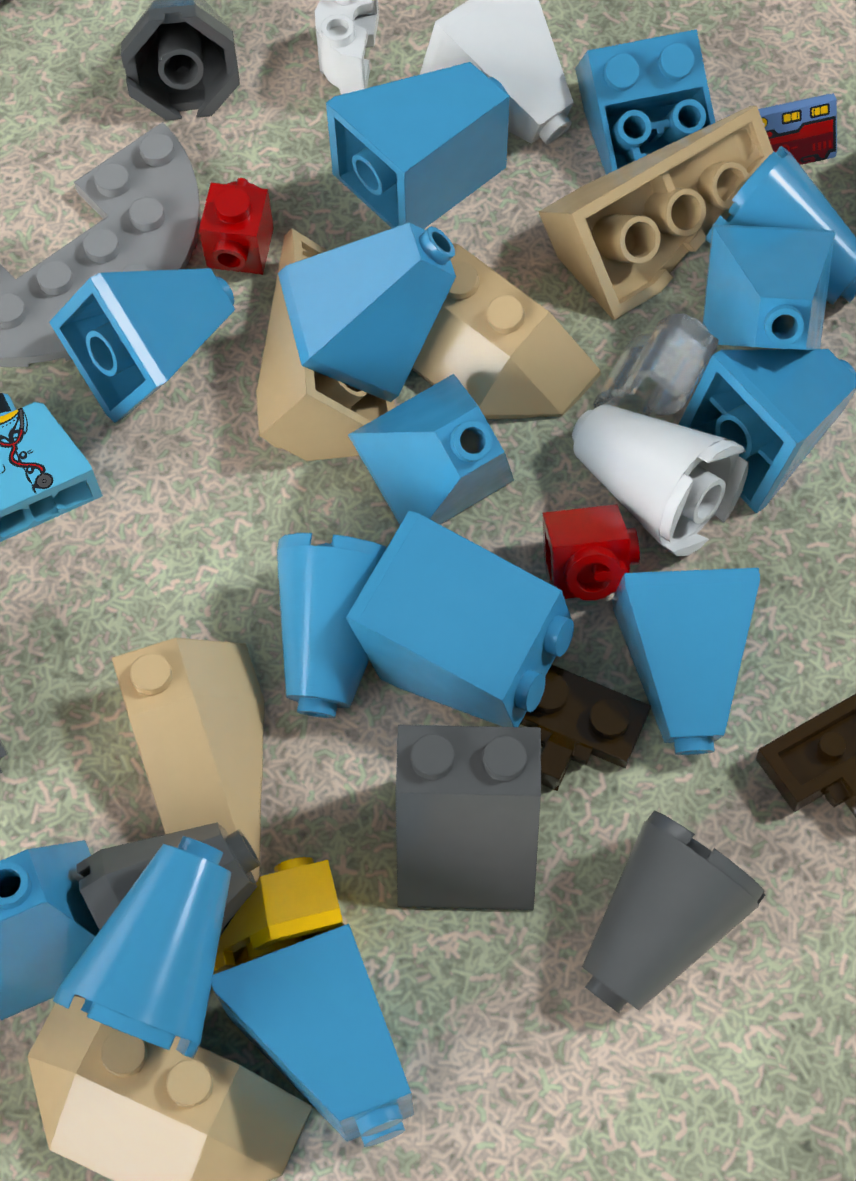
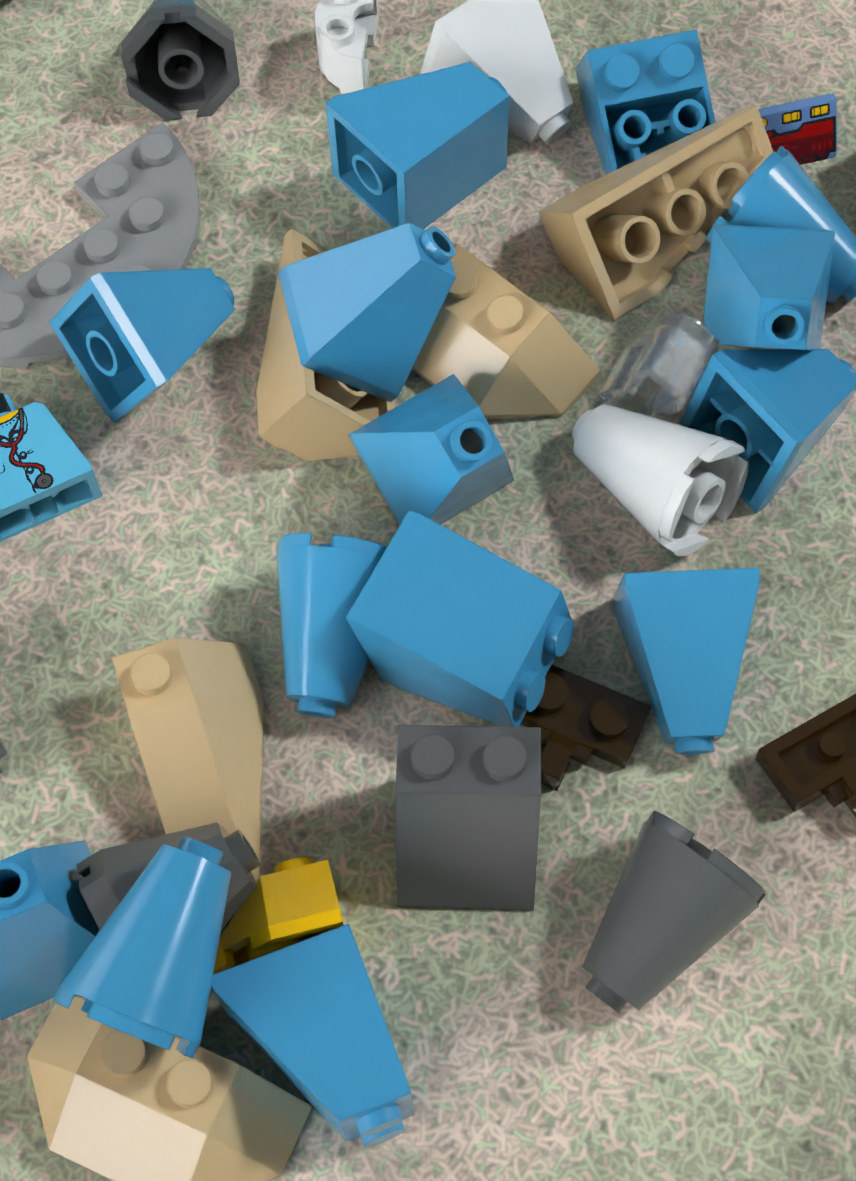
red brick [199,178,274,275] -> none
red brick [542,504,640,601] -> none

